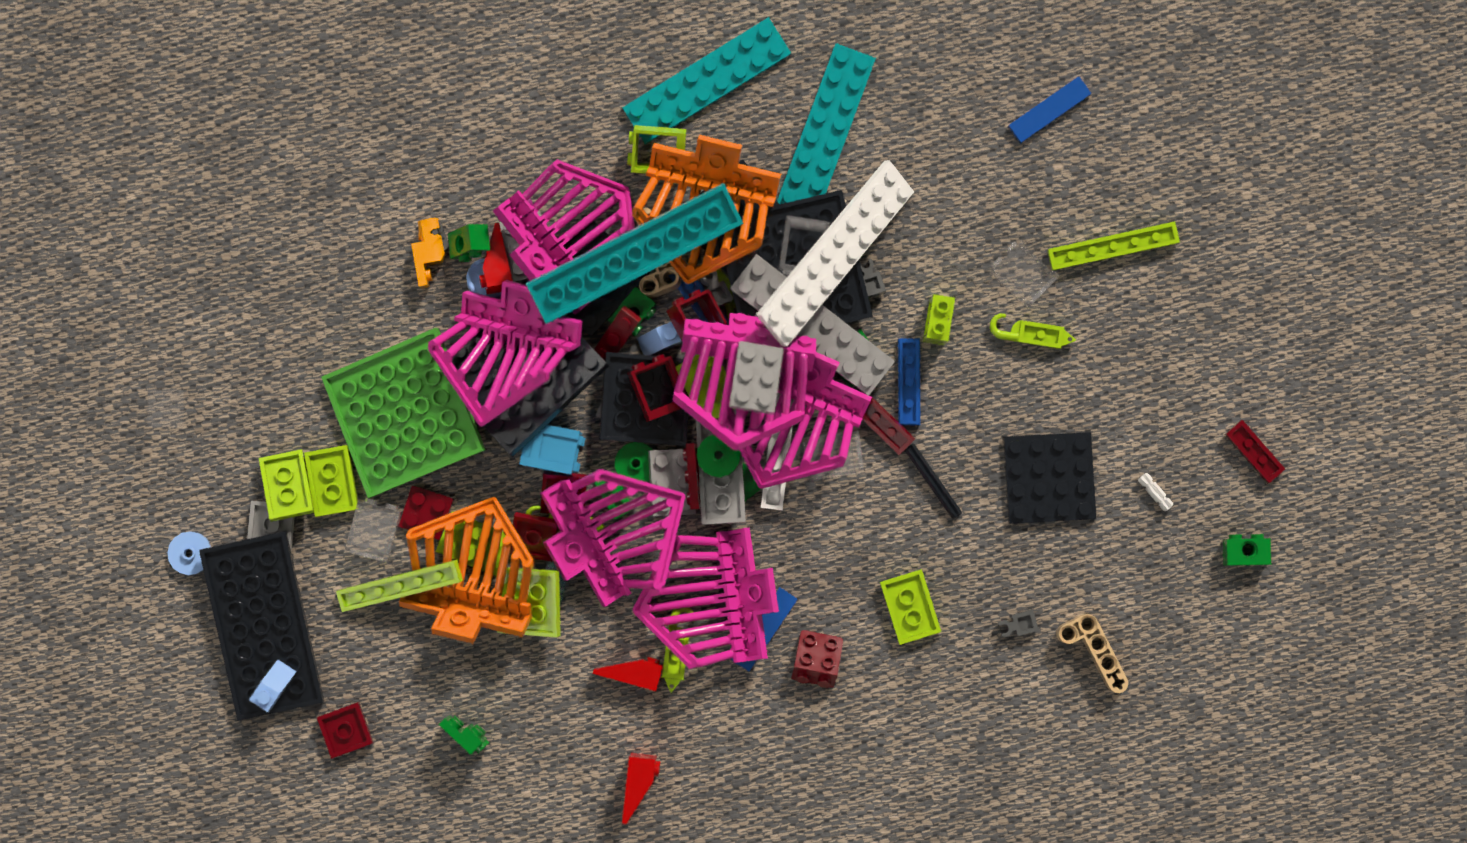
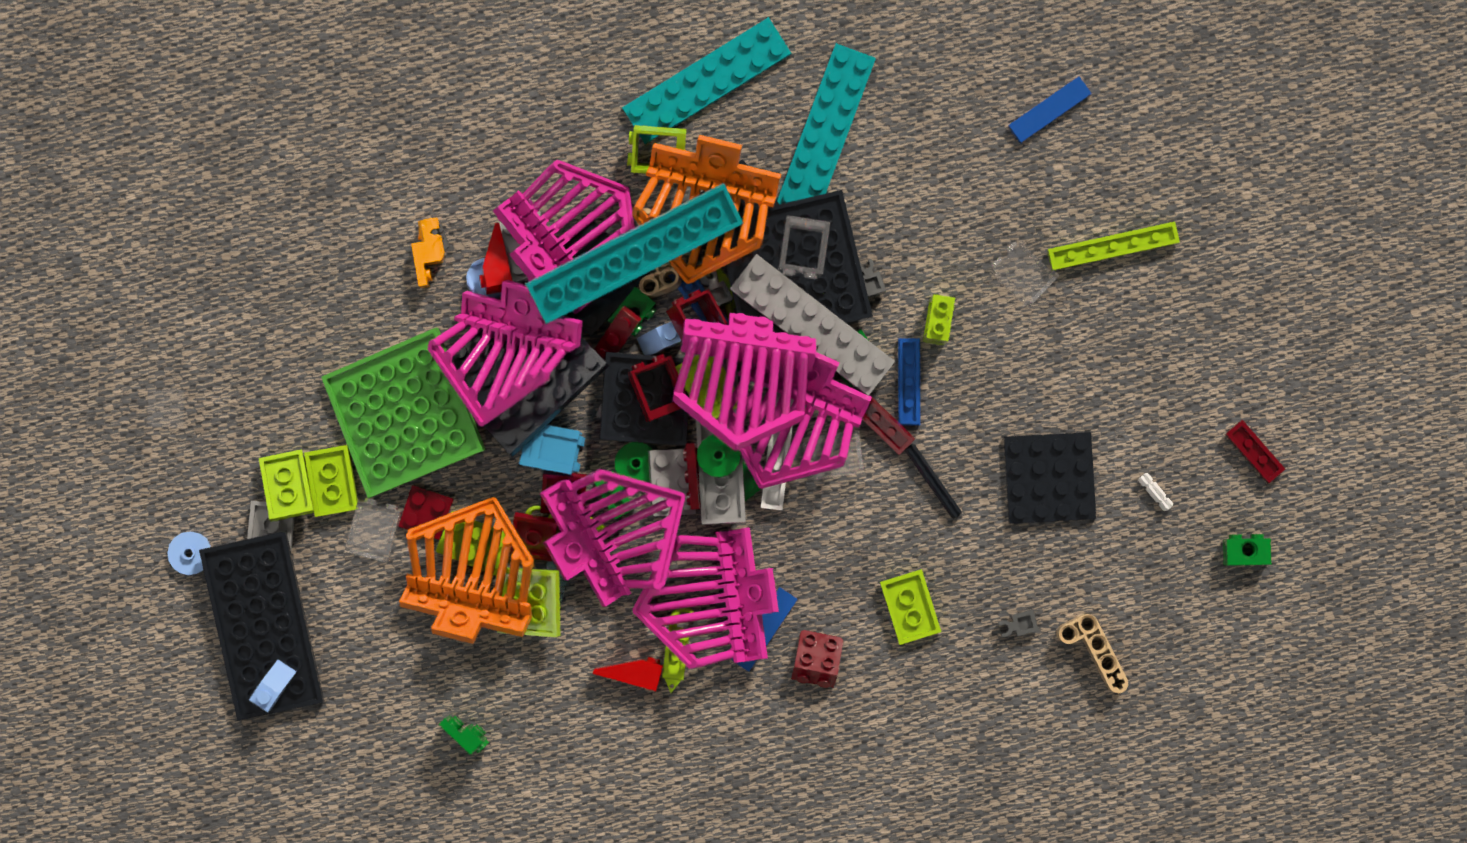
dark red plate [316,702,374,759] -> none
lime plate [336,560,463,612] -> none
green brick [448,224,490,263] -> none
red slope [622,753,661,824] -> none
light grey plate [729,341,783,415] -> none
white plate [756,160,914,346] -> none
lime plate [990,313,1076,349] -> none

